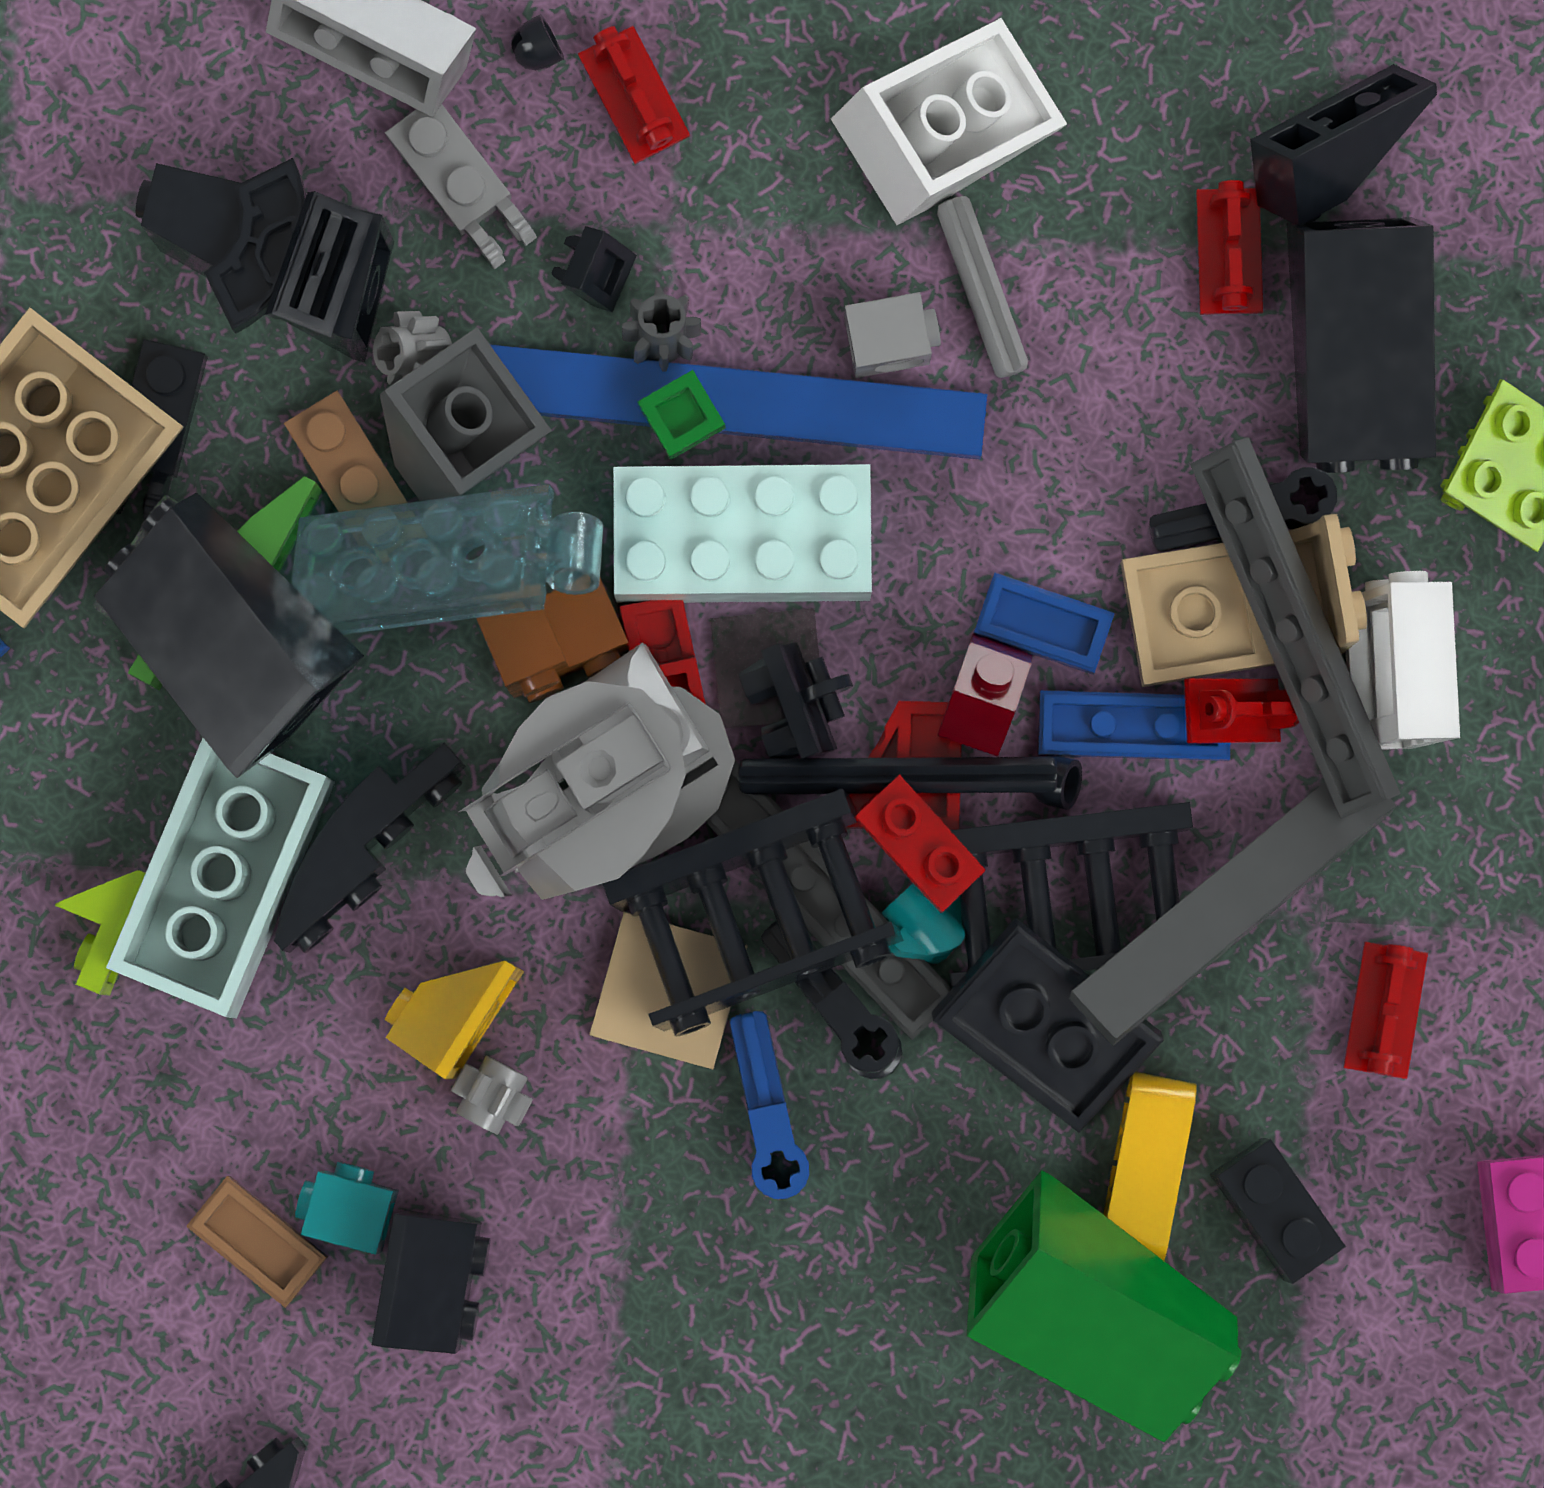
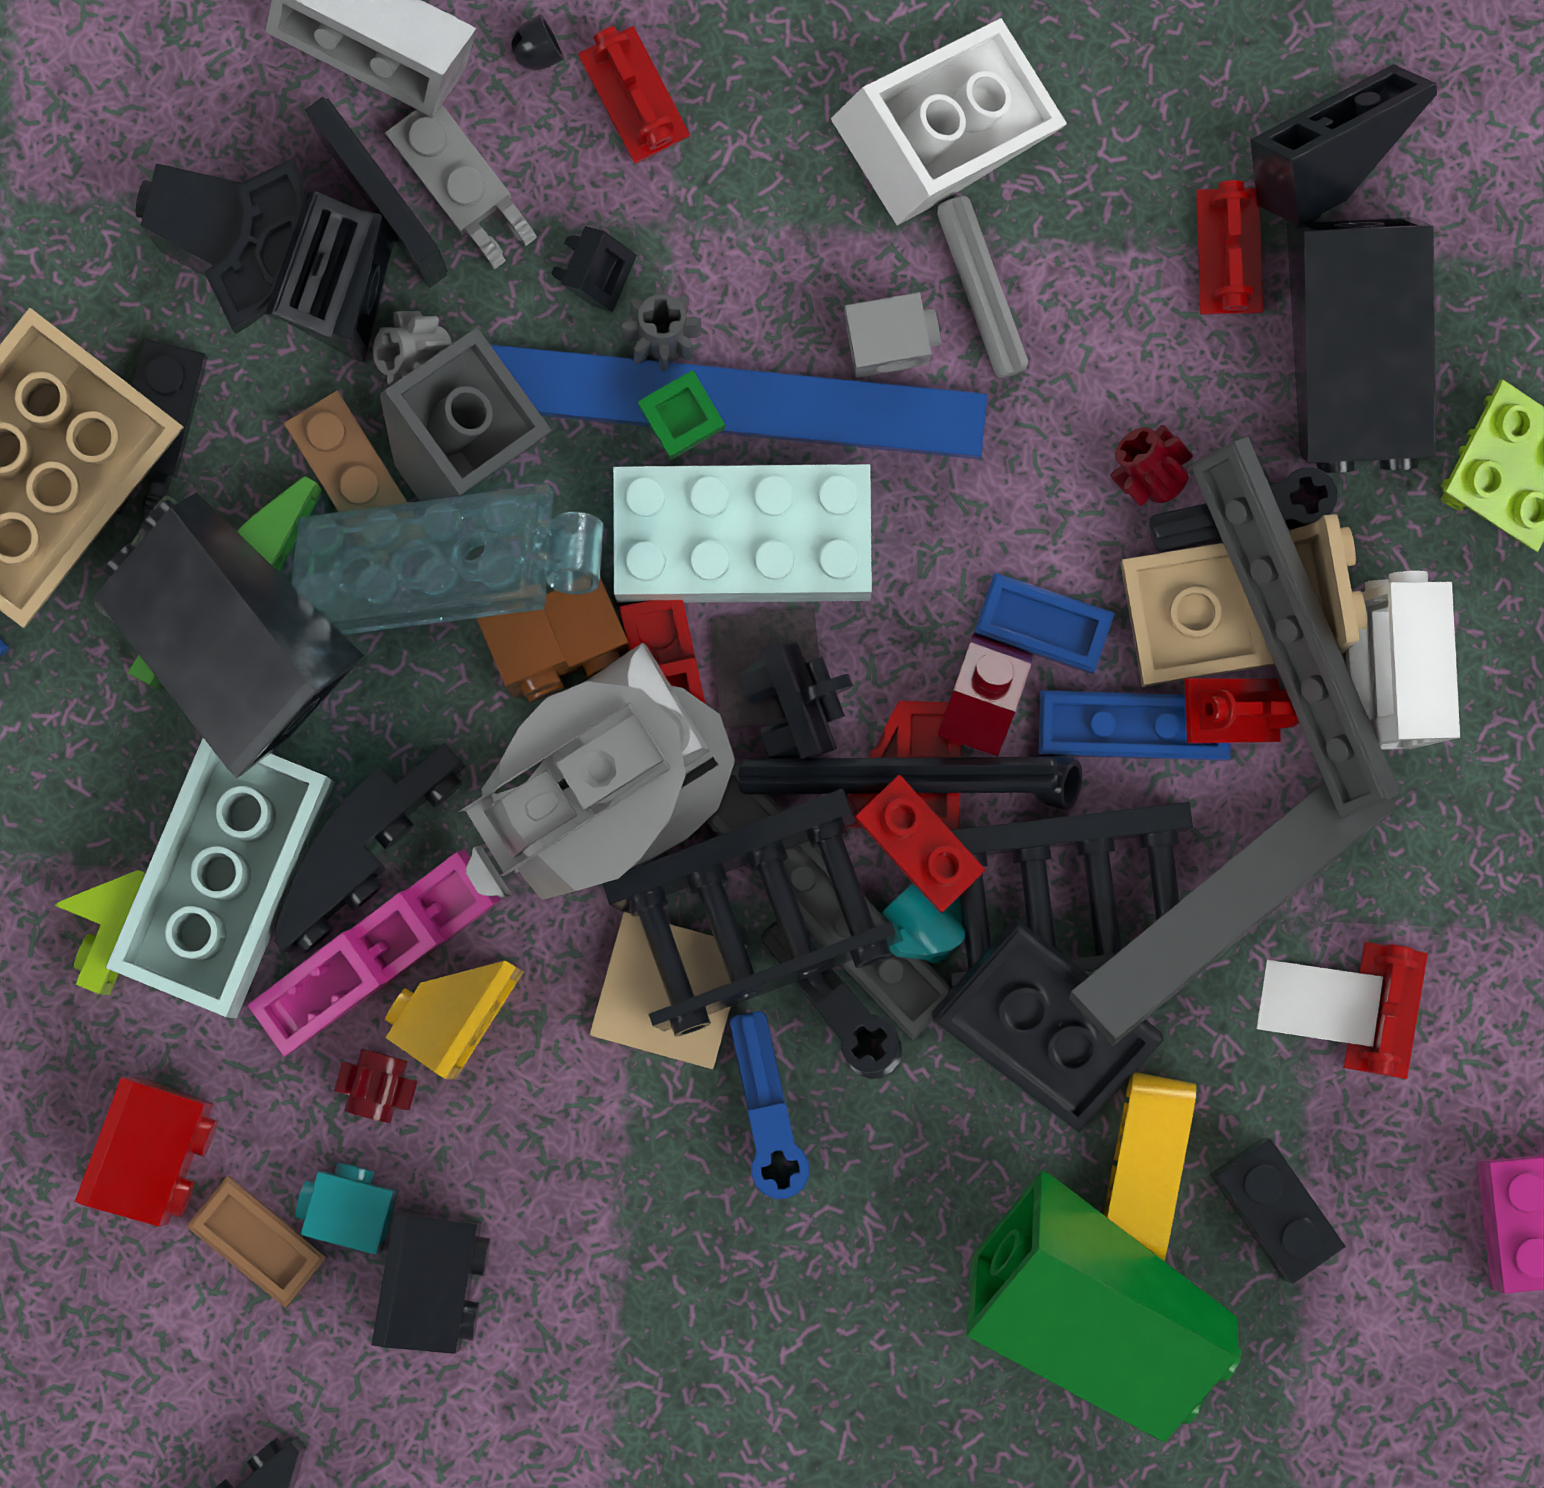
light grey gear [450,1055,533,1135] -> none
none -> red slope [74,1077,217,1227]
none -> dark pink slope [247,849,502,1057]
none -> black tile [305,97,448,288]
none -> dark red gear [334,1049,417,1123]
none -> dark red gear [1110,425,1193,506]
none -> white sticker [1257,960,1383,1047]

